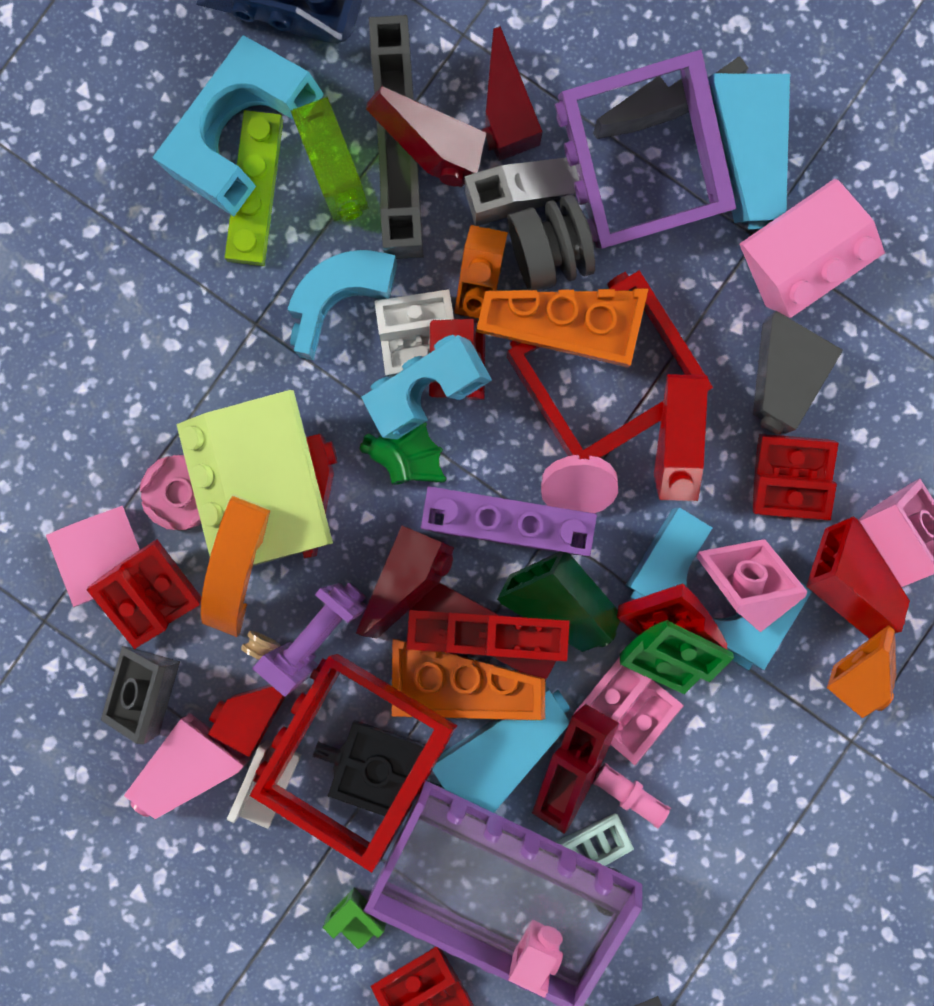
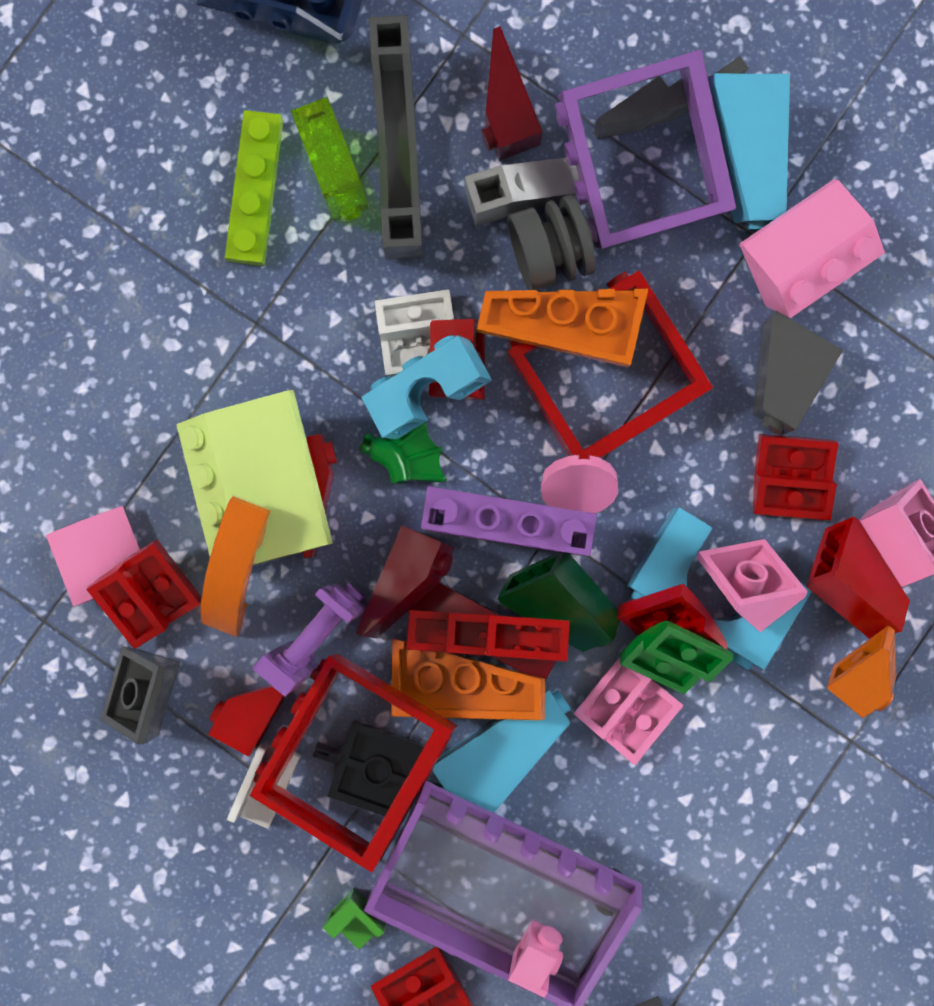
bright pink slope [124,713,251,819] -> none
bright pink tile [140,455,201,530] -> none
medium azure arch [152,35,324,217] -> none
tan bush [241,630,281,660] -> none
medium azure arch [287,250,398,361] -> none
slope [366,86,486,187] -> none
orange slope [454,225,508,318] -> none
dark red slope [532,704,619,834] -> none
light aqua slope [556,813,634,866] -> none
bright pink pin [592,763,671,829] -> none
red slope [654,374,708,501] -> none

